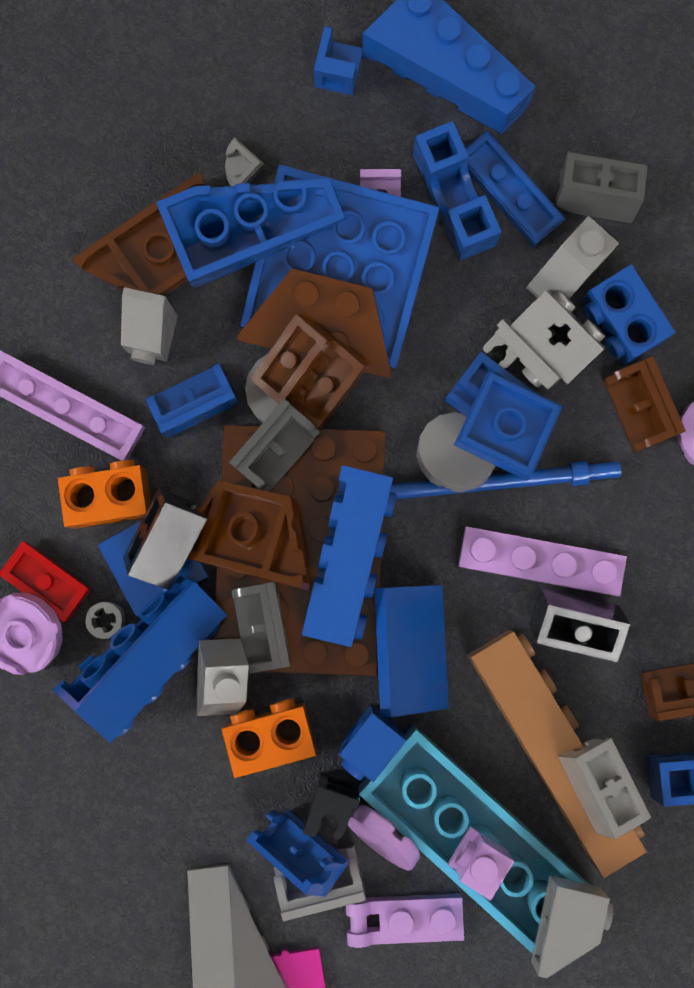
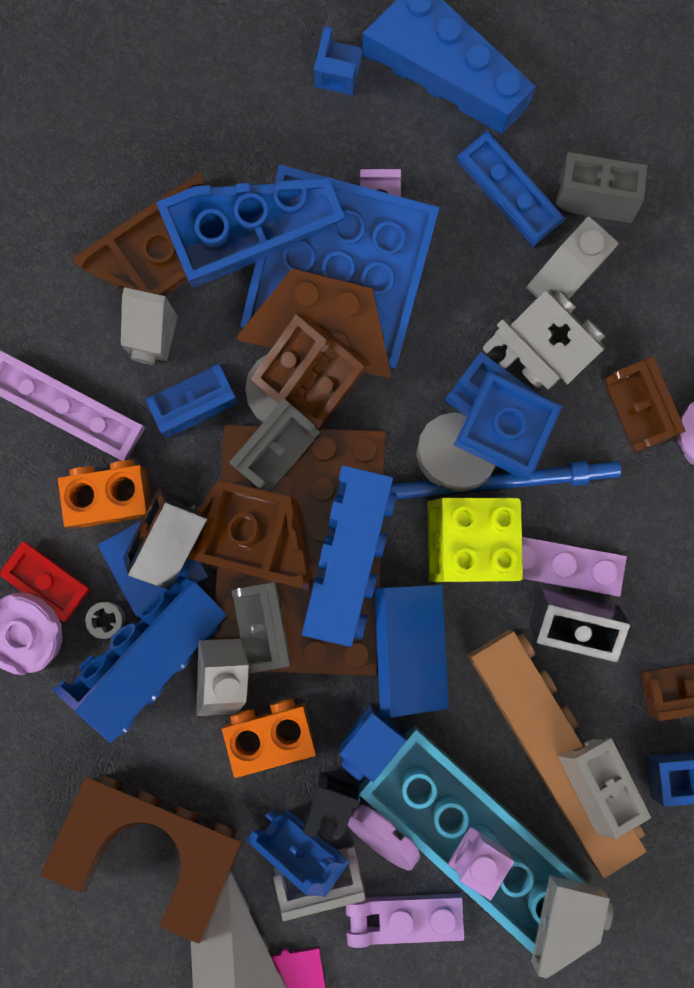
light grey tile [225,137,264,186] -> none
blue arch [413,121,502,261] -> none
blue brick [582,264,676,366] -> none
none -> reddish brown arch [40,773,243,944]
none -> neon yellow bracket [427,498,523,582]

